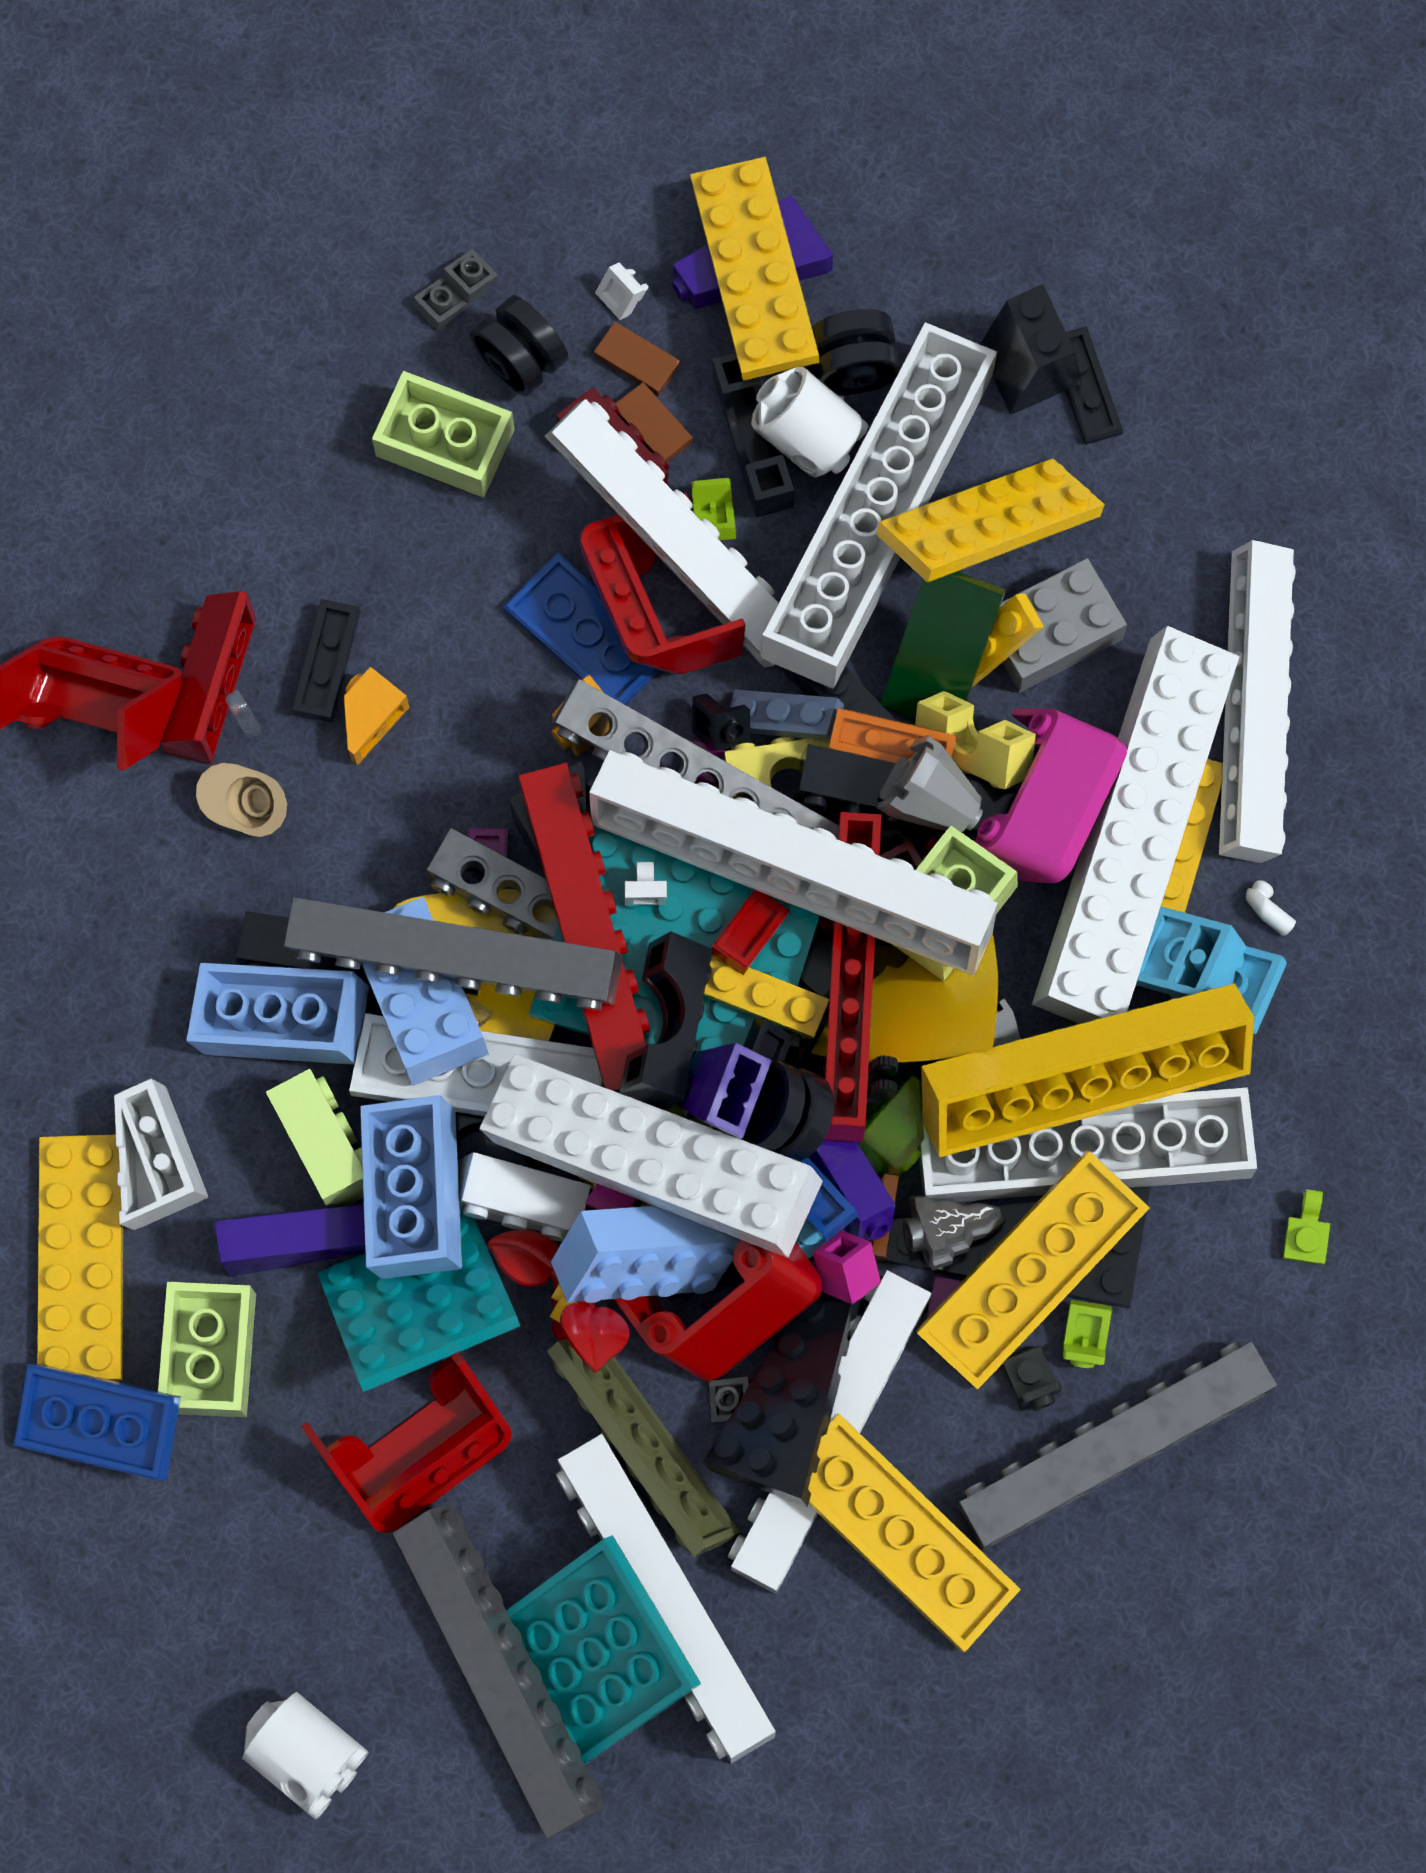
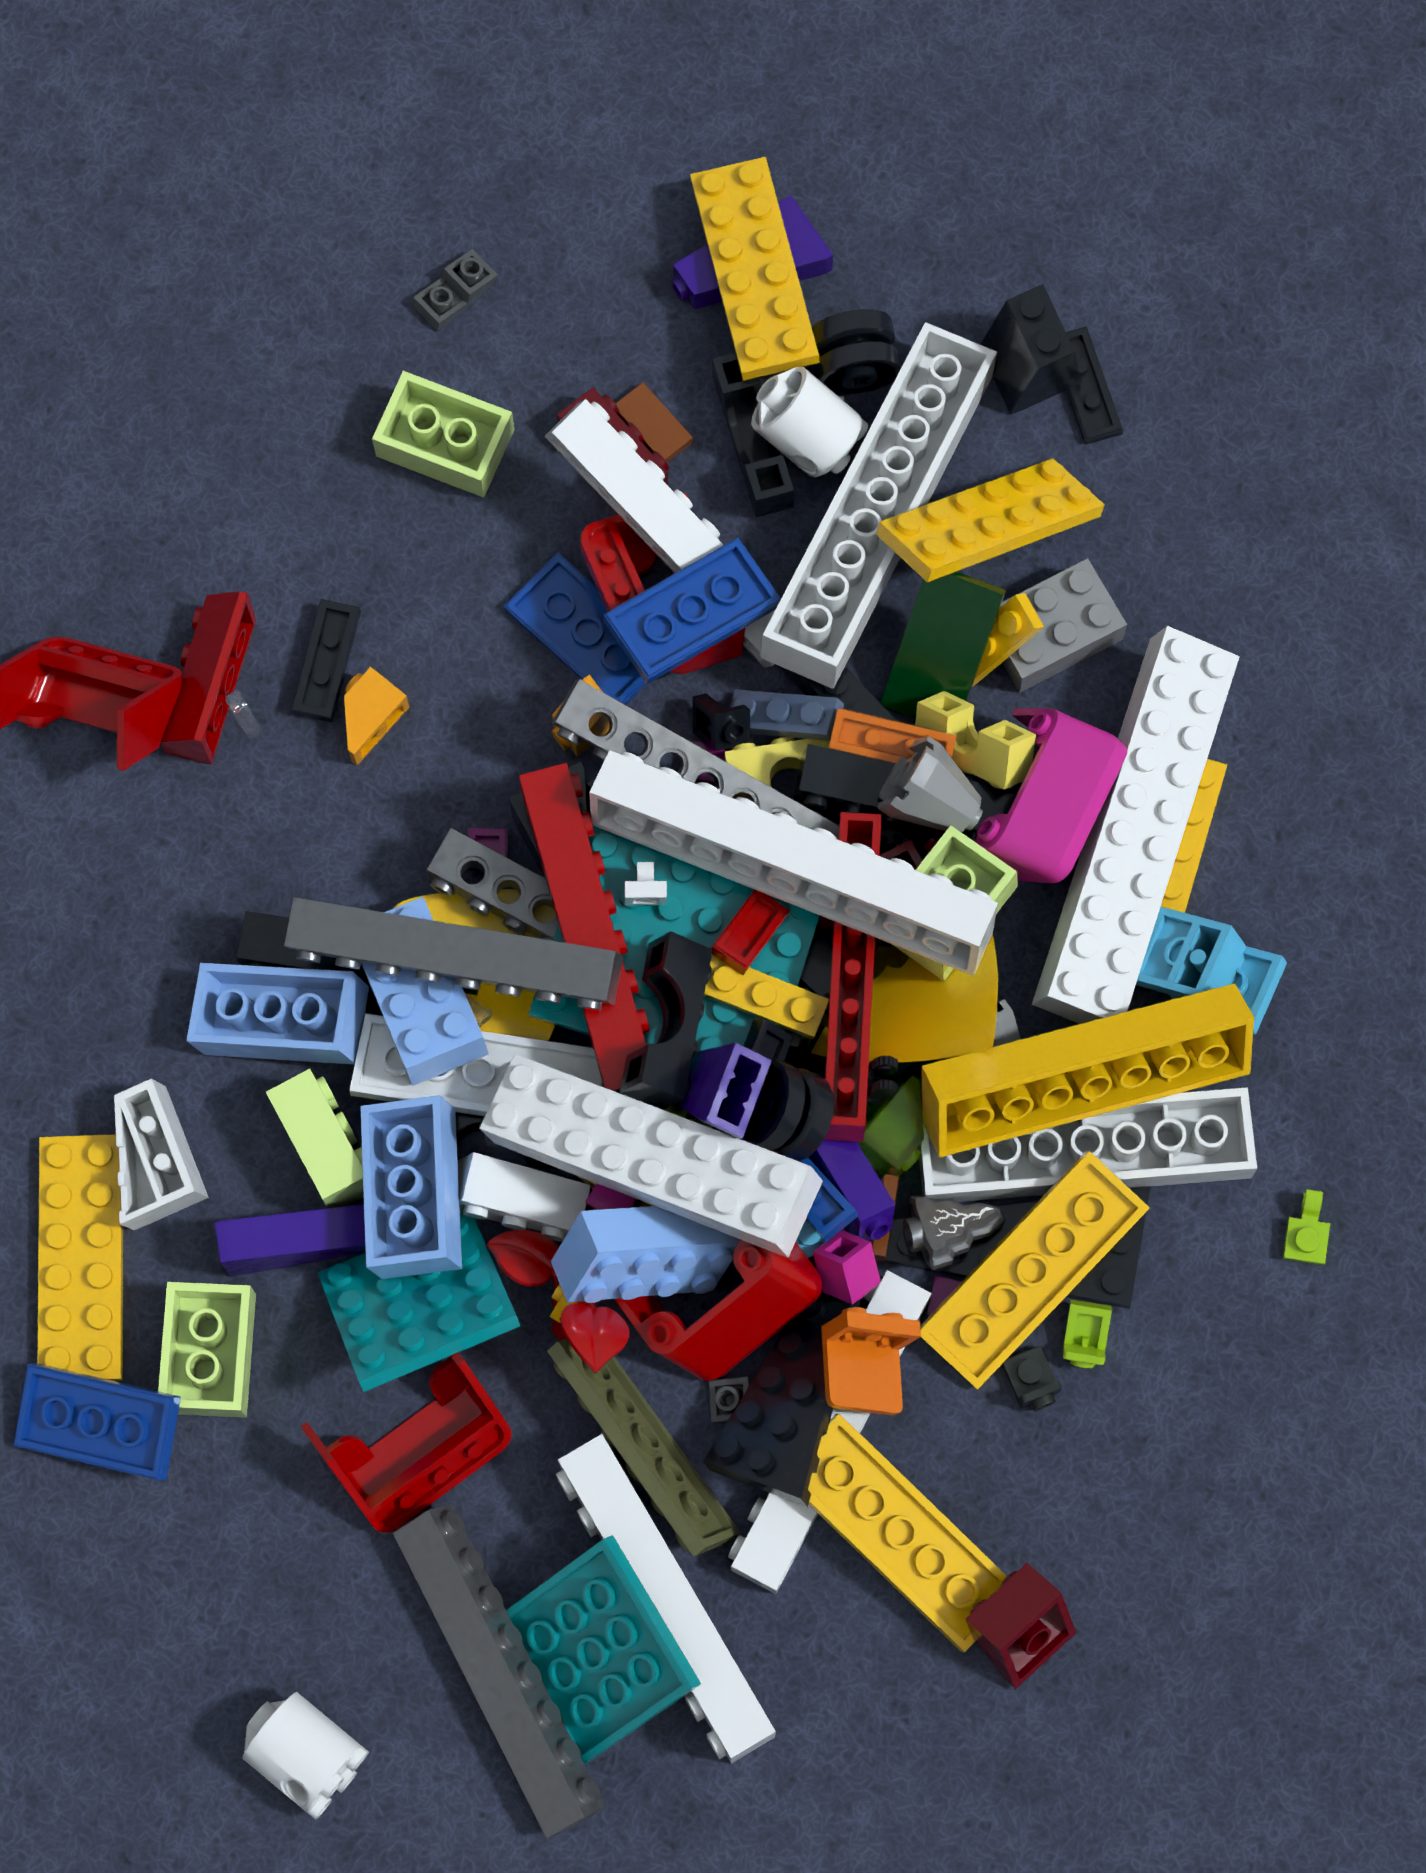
tan piece [196,763,288,837] -> none
black wheel [470,295,569,397] -> none
dark orange tile [594,322,680,396] -> none
white tile [595,262,649,320] -> none
lime bracket [691,478,736,540] -> none
flat silver brick [958,1341,1277,1551] -> none
white brick [1219,540,1296,863] -> none
white arm [1246,880,1296,936] -> none
none -> blue tile [603,538,781,684]
none -> orange bracket [821,1307,921,1416]
none -> dark red slope [965,1563,1076,1690]

